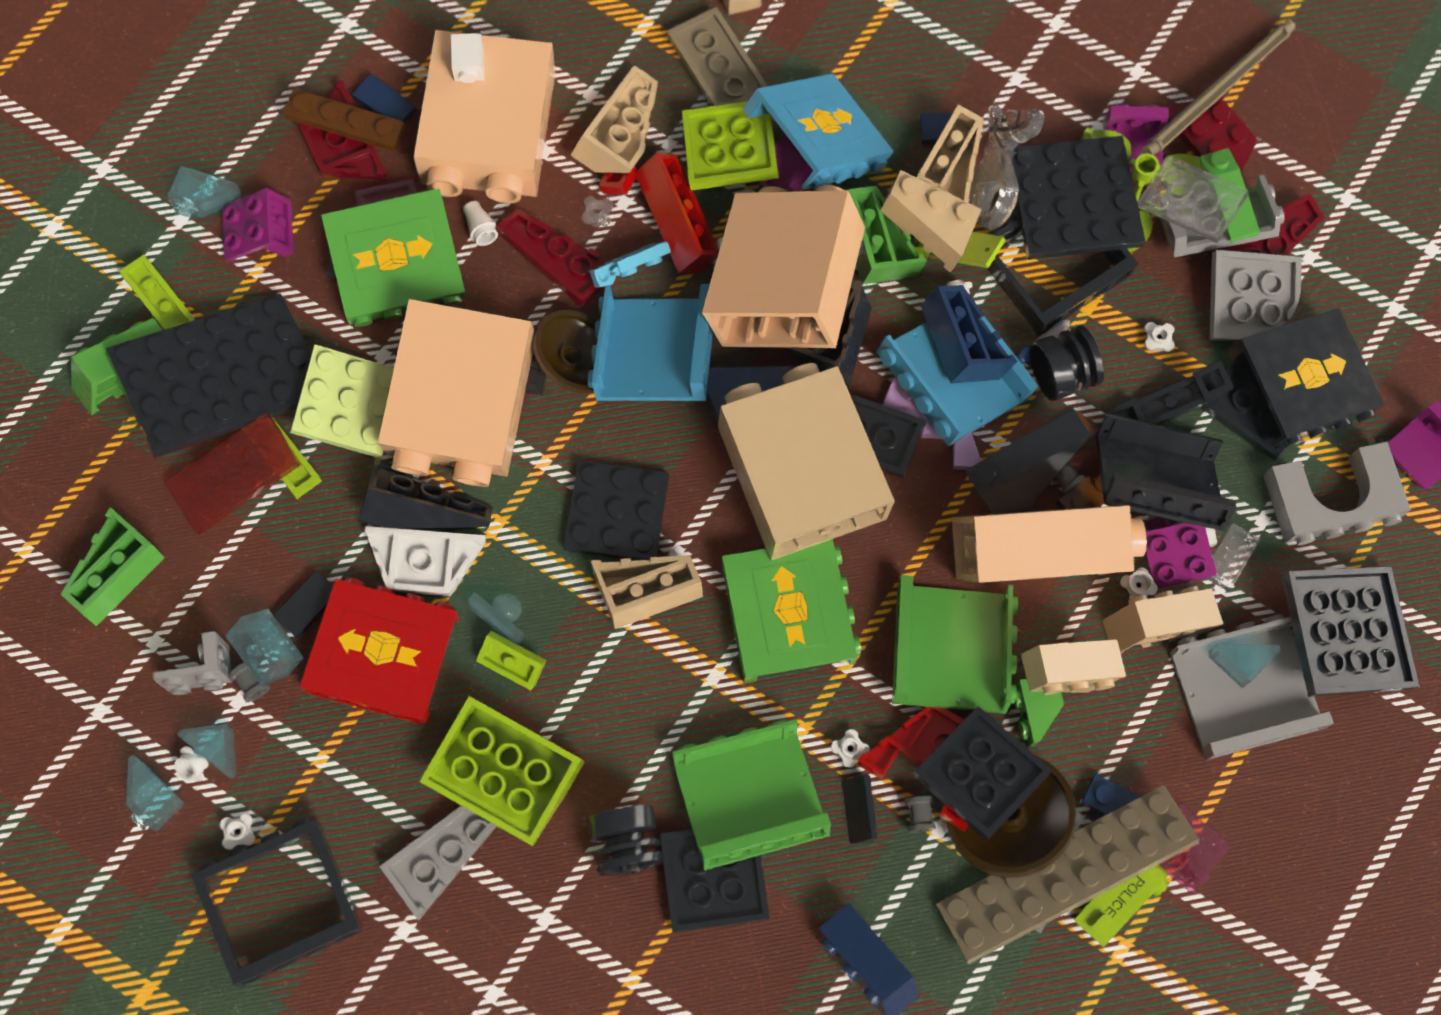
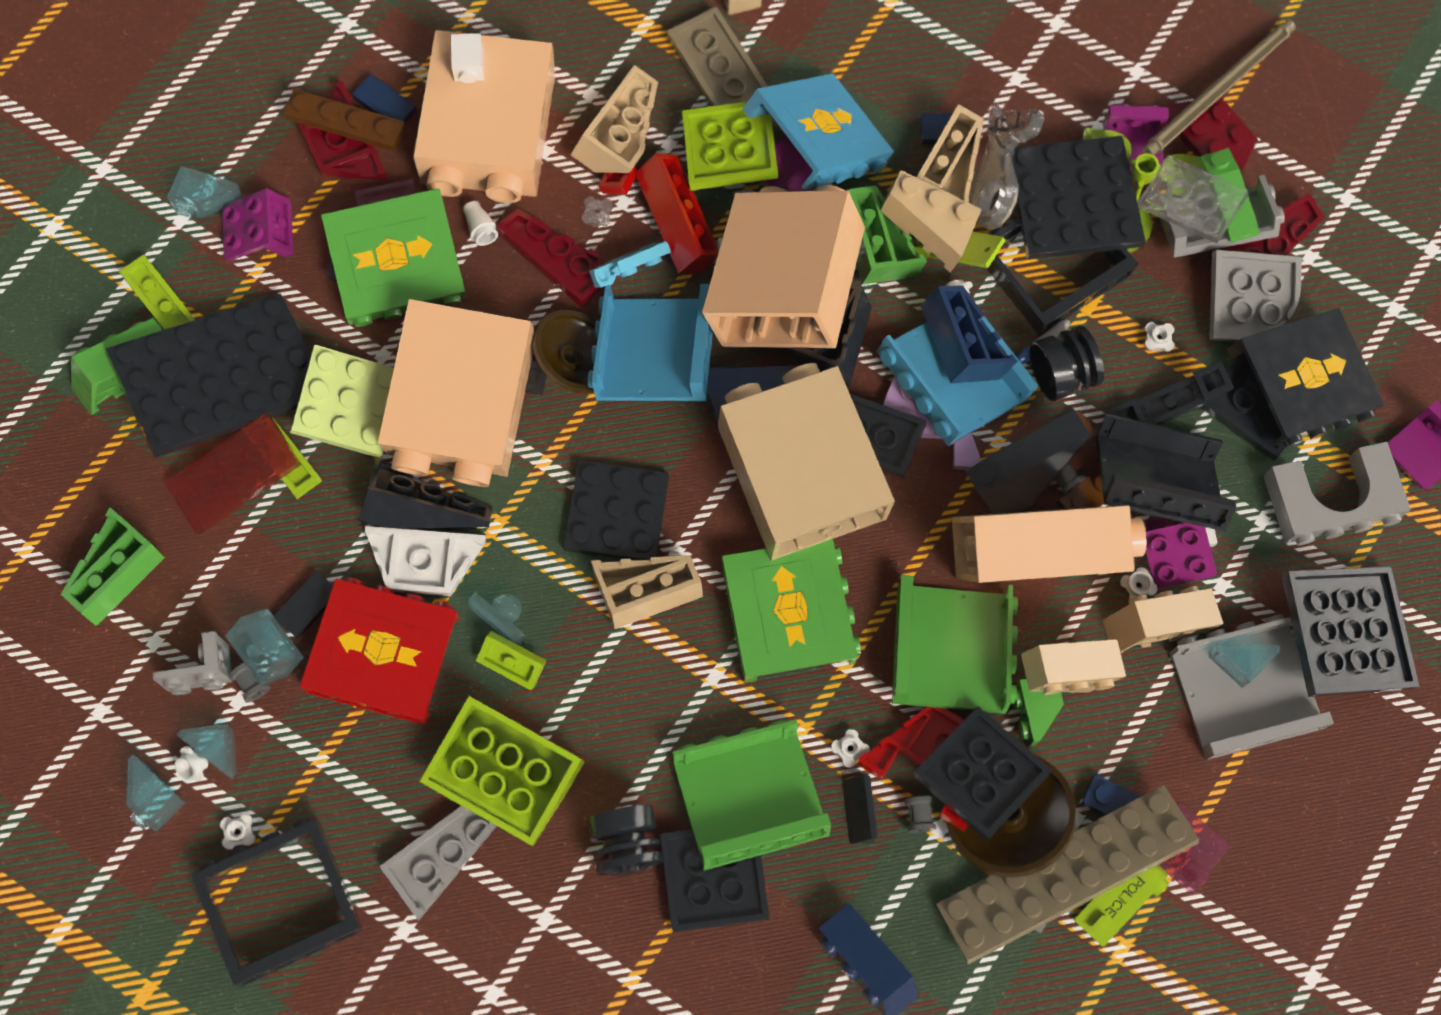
clear plate [1206,523,1260,592] -> none

